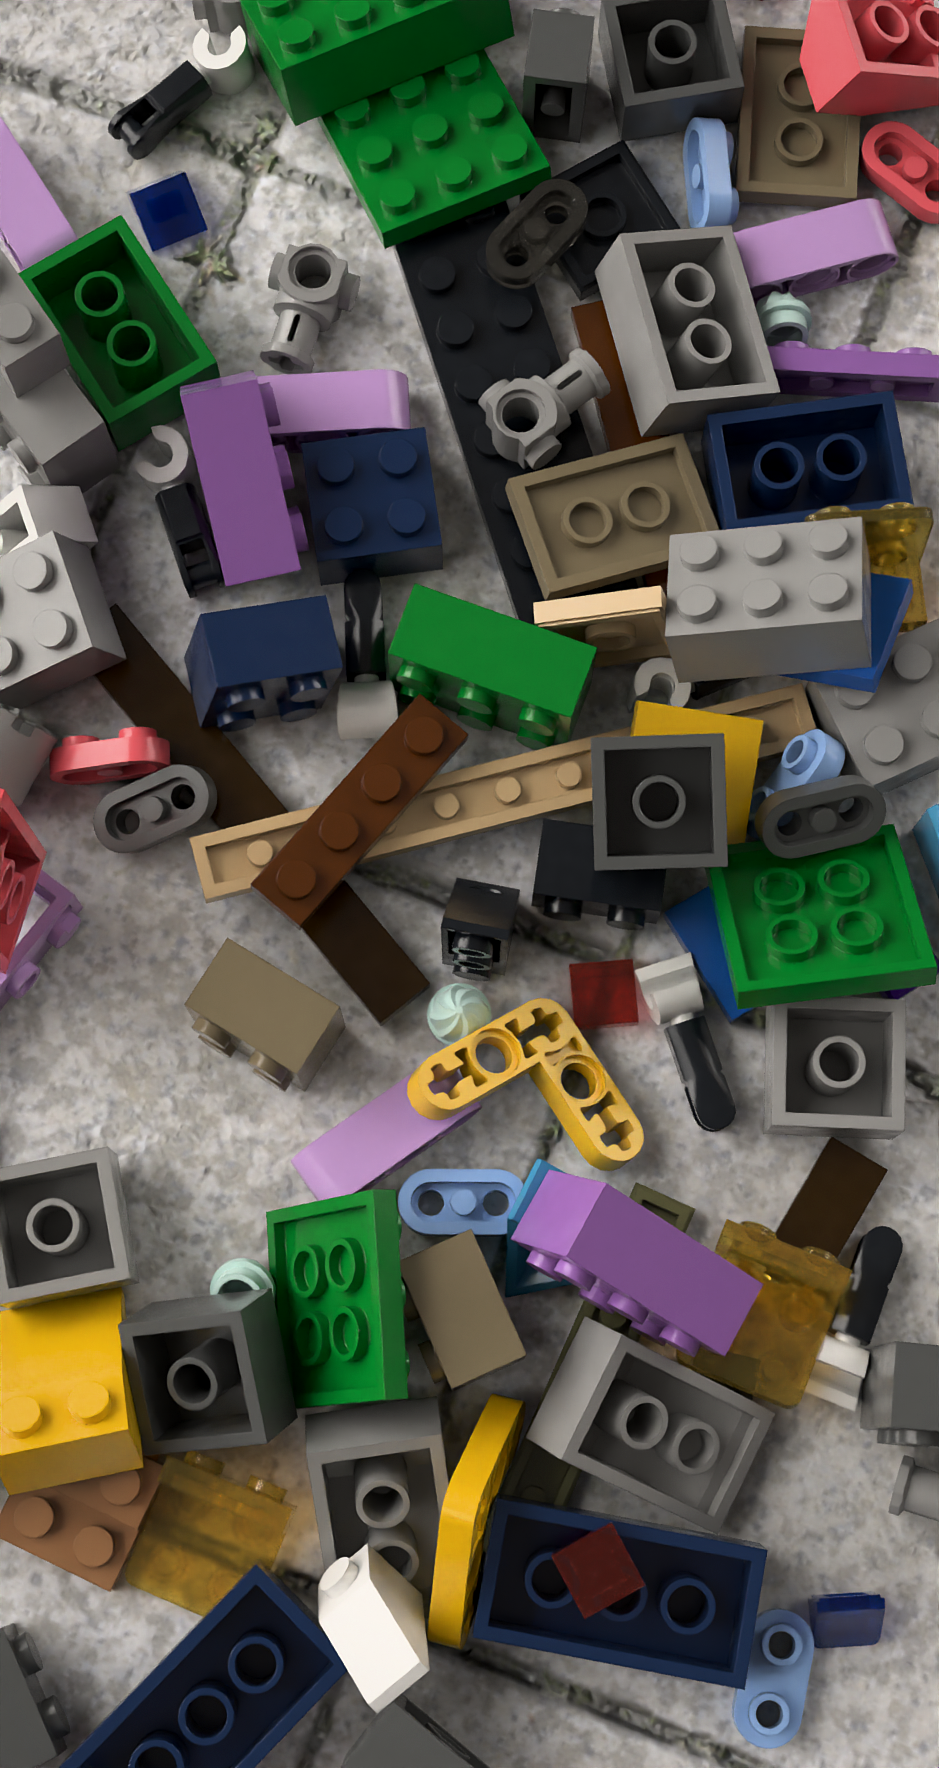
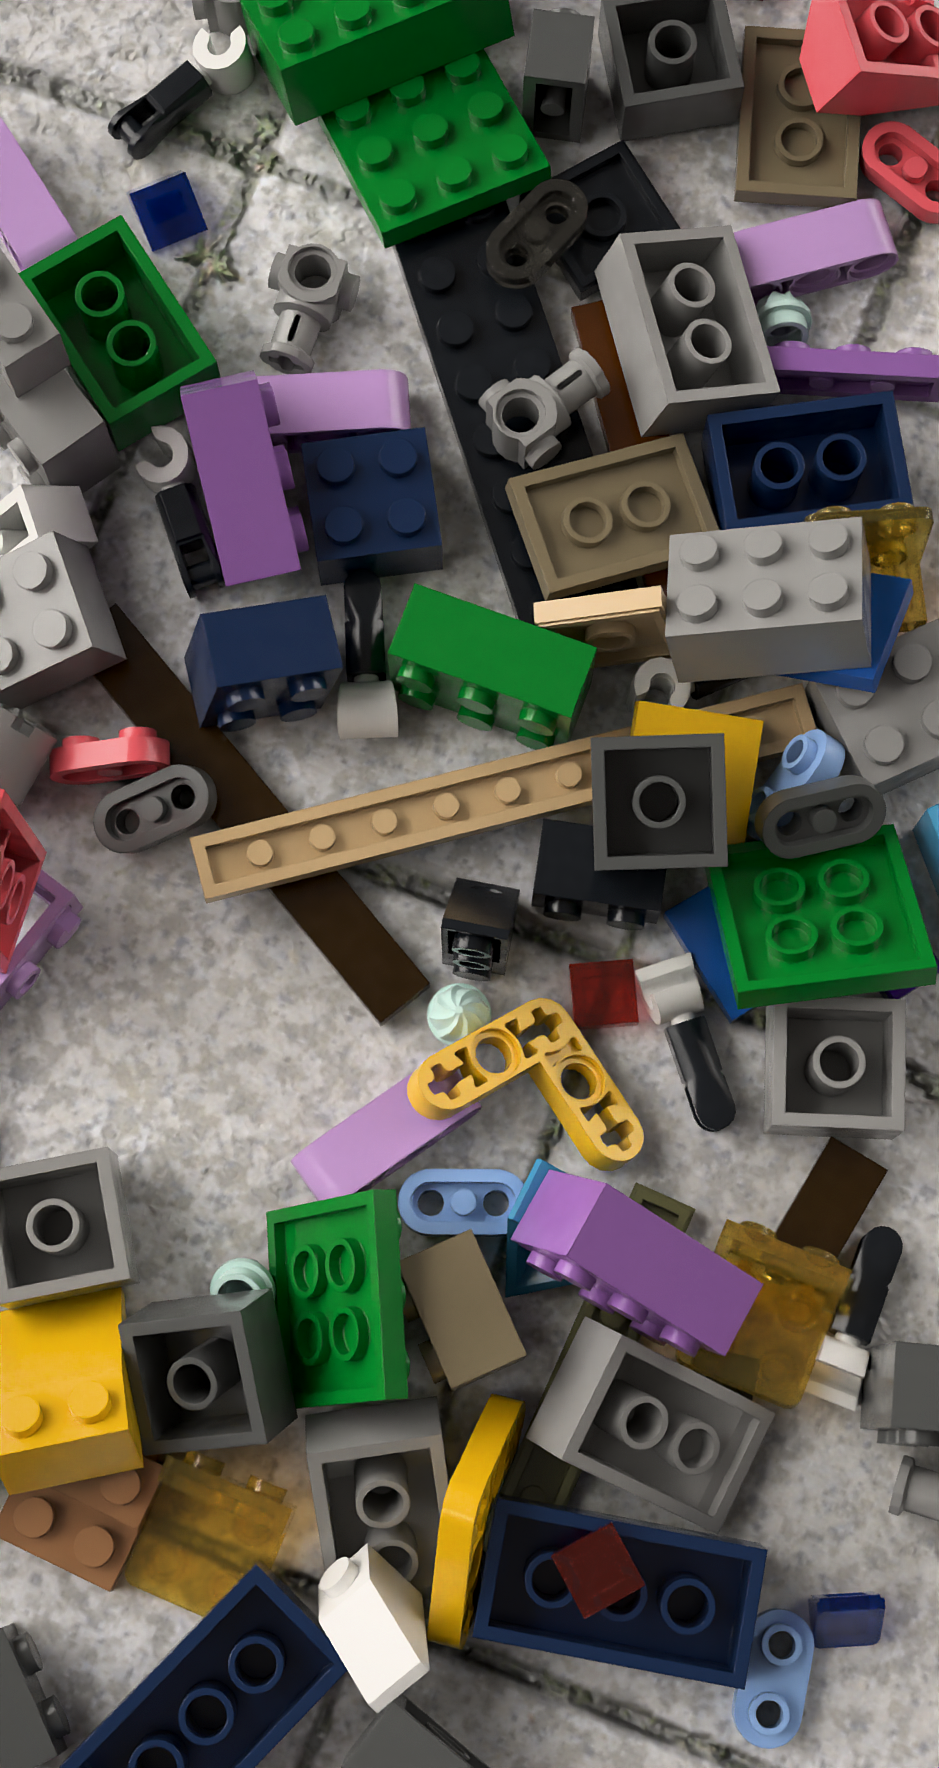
dark tan brick [184,937,346,1092] -> none
reddish brown plate [250,694,469,930] -> none
light blue plate [683,117,739,228] -> none

